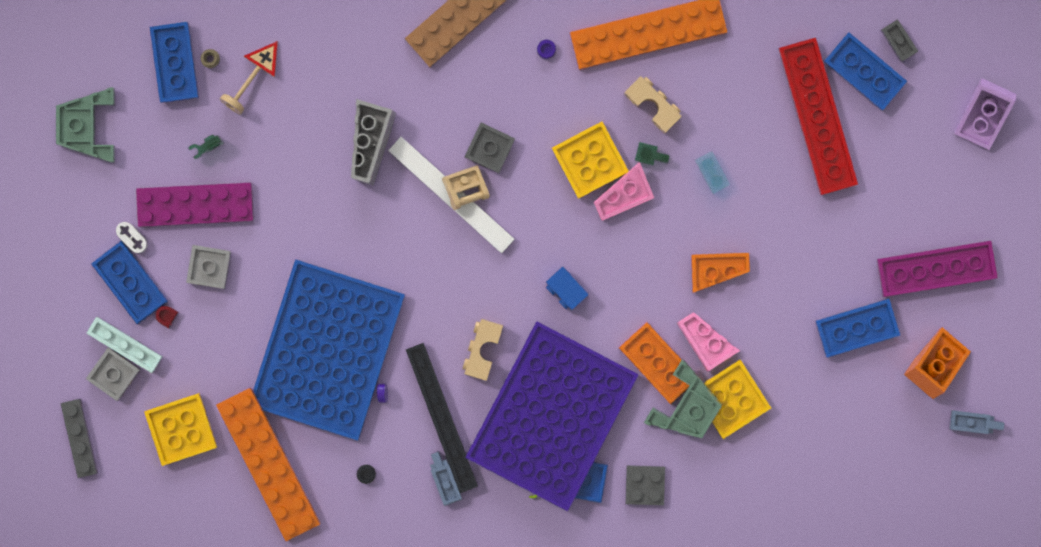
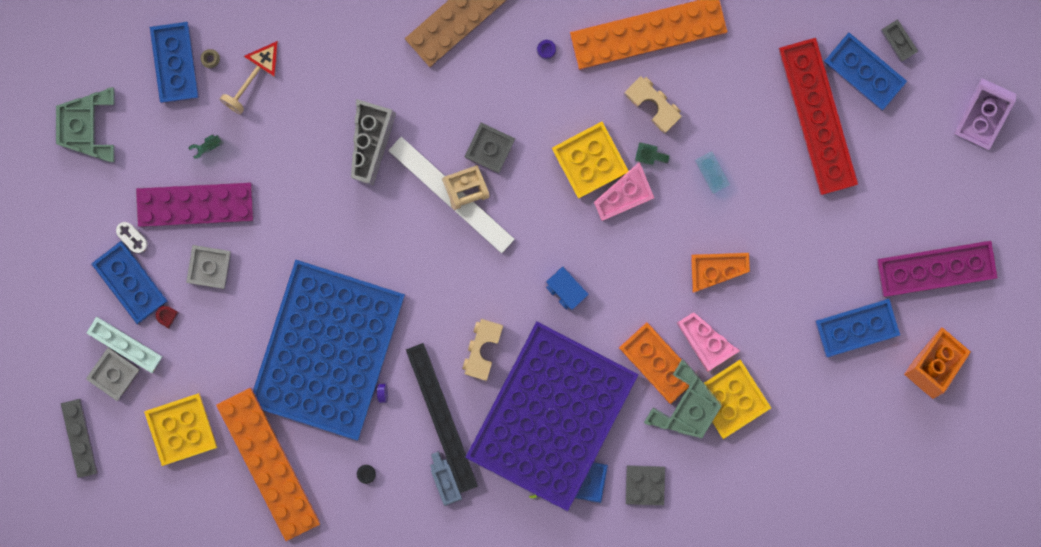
sand blue hinge [949,410,1004,434] -> none

